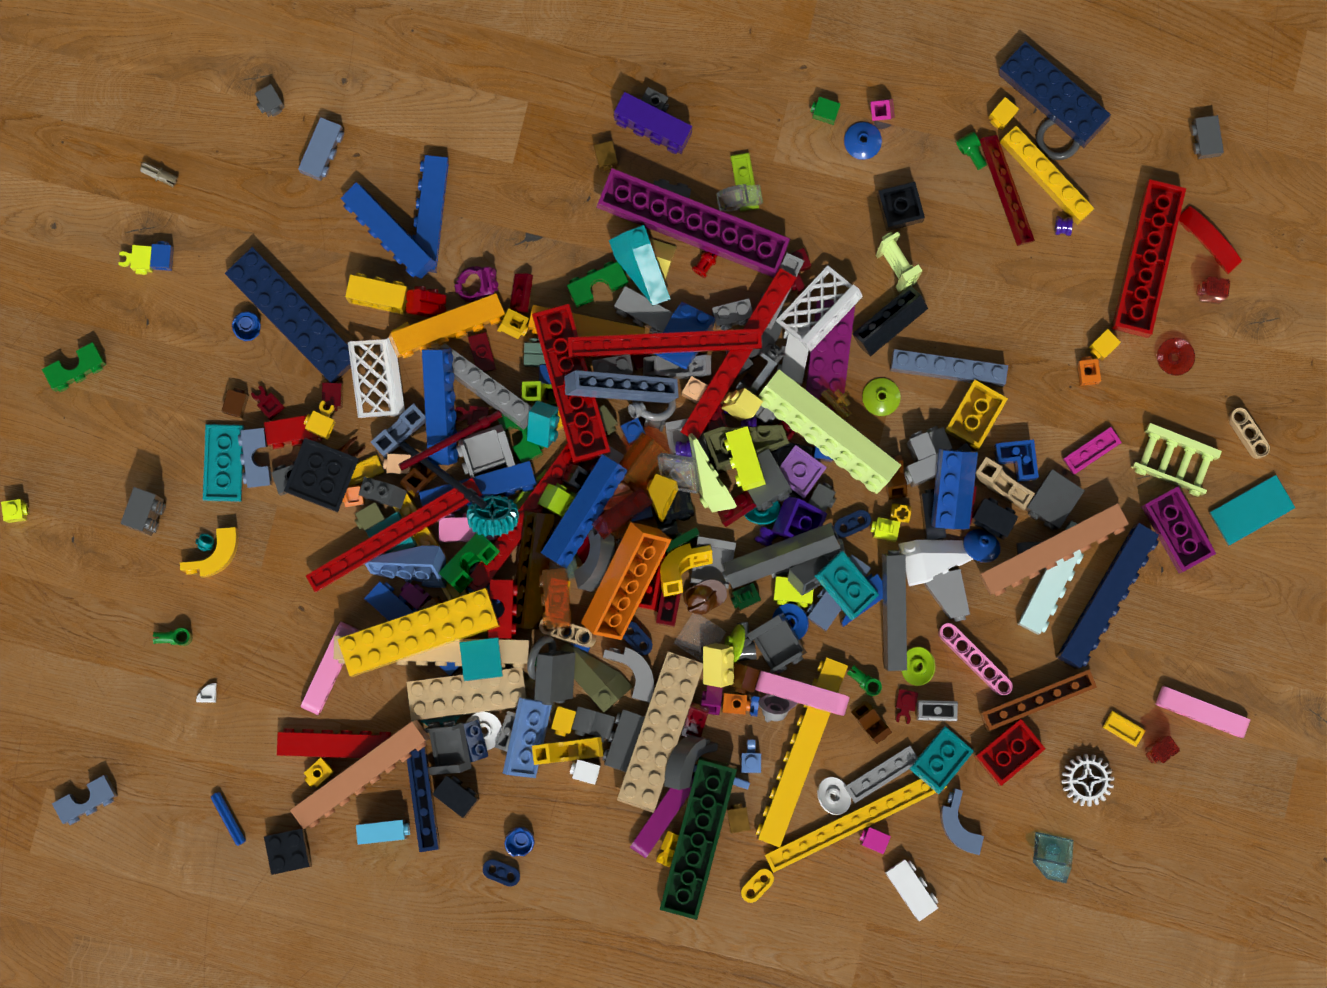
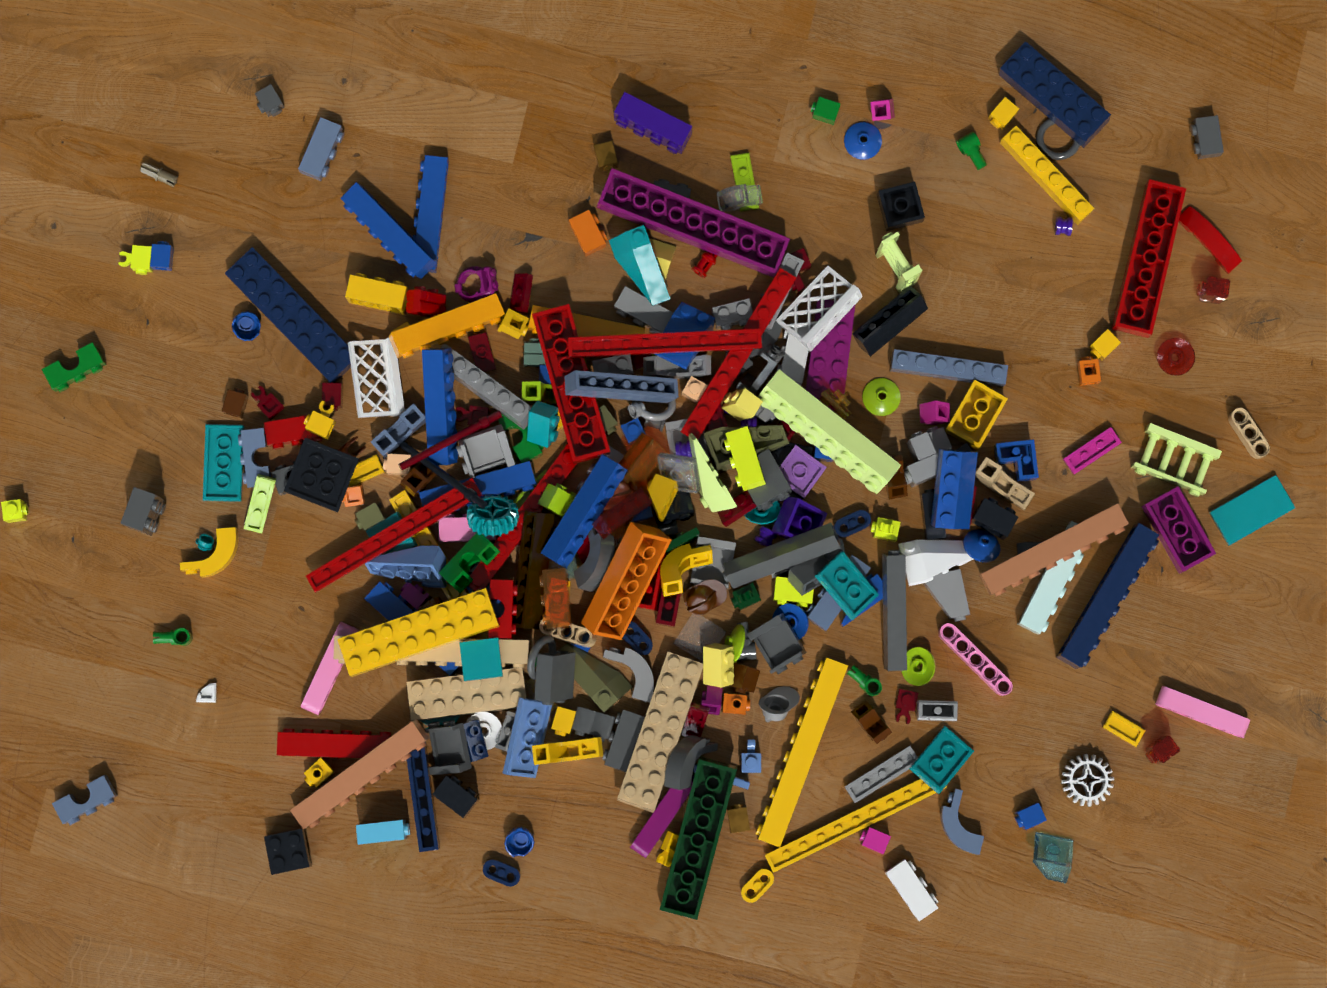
blue axle [211,792,246,846] -> none
dark grey brick [358,477,407,509] -> none
black brick [561,463,590,491] -> none
green arch [567,261,628,308] -> none
white brick [570,760,601,785] -> none
dark grey brick [641,87,670,113] -> none
blue tile [750,696,760,717] -> none
bright pink beam [755,671,850,716] -> none
dark grey brick [808,483,837,512] -> none
white dish [817,777,851,815] -> none
yellow piece [890,503,911,523] -> none
red brick [974,719,1046,786] -> none
dark red plate [979,135,1035,246] -> none
dark orange brick [980,669,1097,731] -> none
dark grey brick [1025,469,1085,531] -> none
none -> tile [243,474,276,533]
none -> orange brick [569,210,608,256]
none -> dark pink brick [920,401,950,425]
none -> blue brick [1014,803,1047,830]

